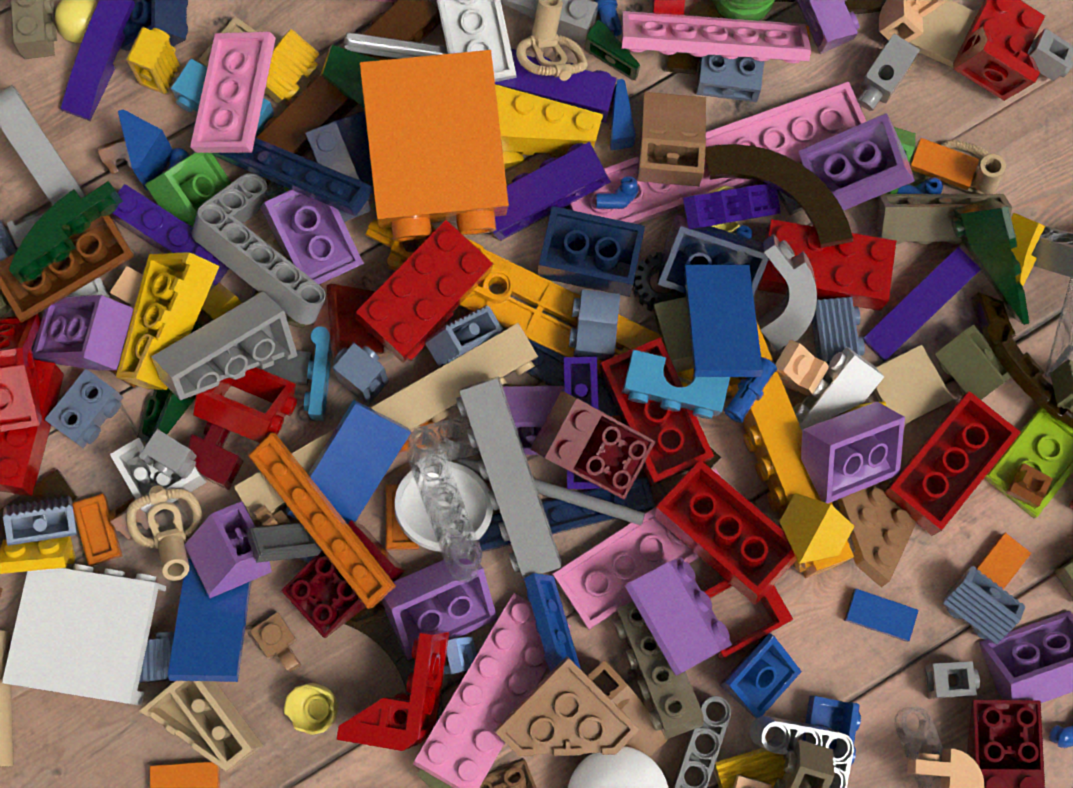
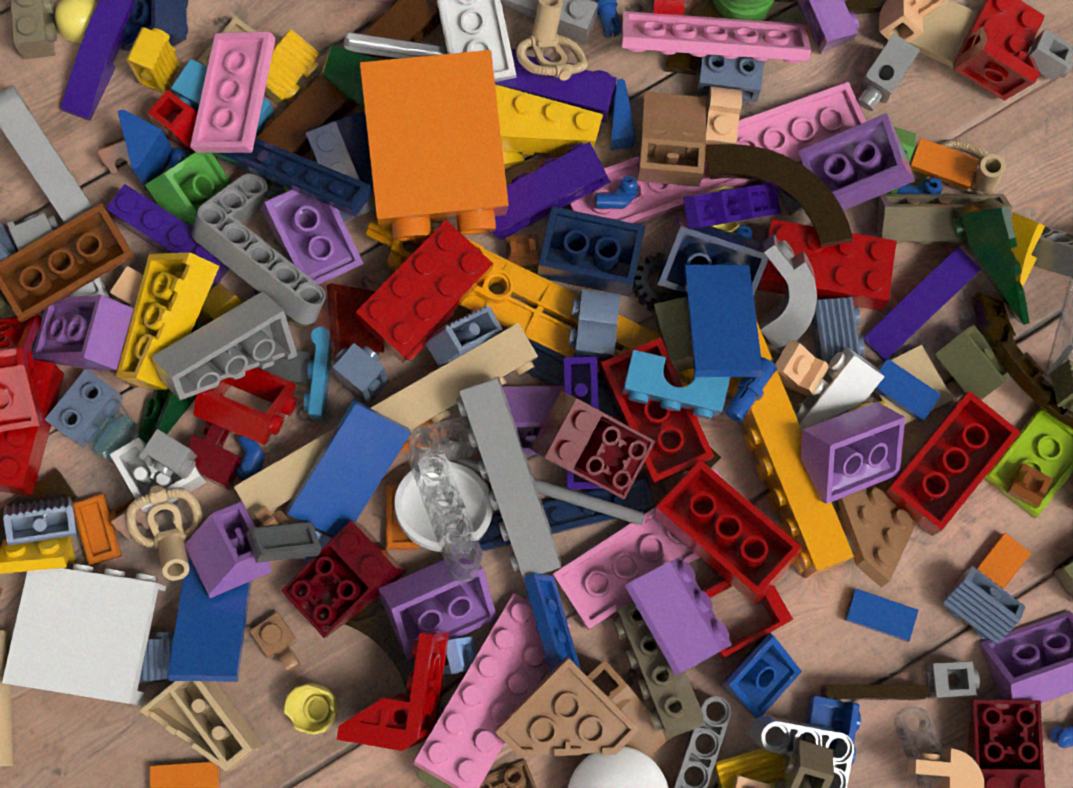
dark green slope [9,181,123,284] -> none
orange tile [248,433,396,609] -> none
dark green slope [585,20,640,81] -> none
yellow slope [779,493,854,564] -> none
none -> clear light blue brick [92,413,139,463]
none -> red slope [147,90,197,154]
none -> blue arm [237,435,265,481]
none -> dark orange tile [506,234,540,269]
none -> light nougat brick [706,86,742,145]
none -> dark brown tile [821,684,928,701]
none -> blue tile [874,358,941,422]

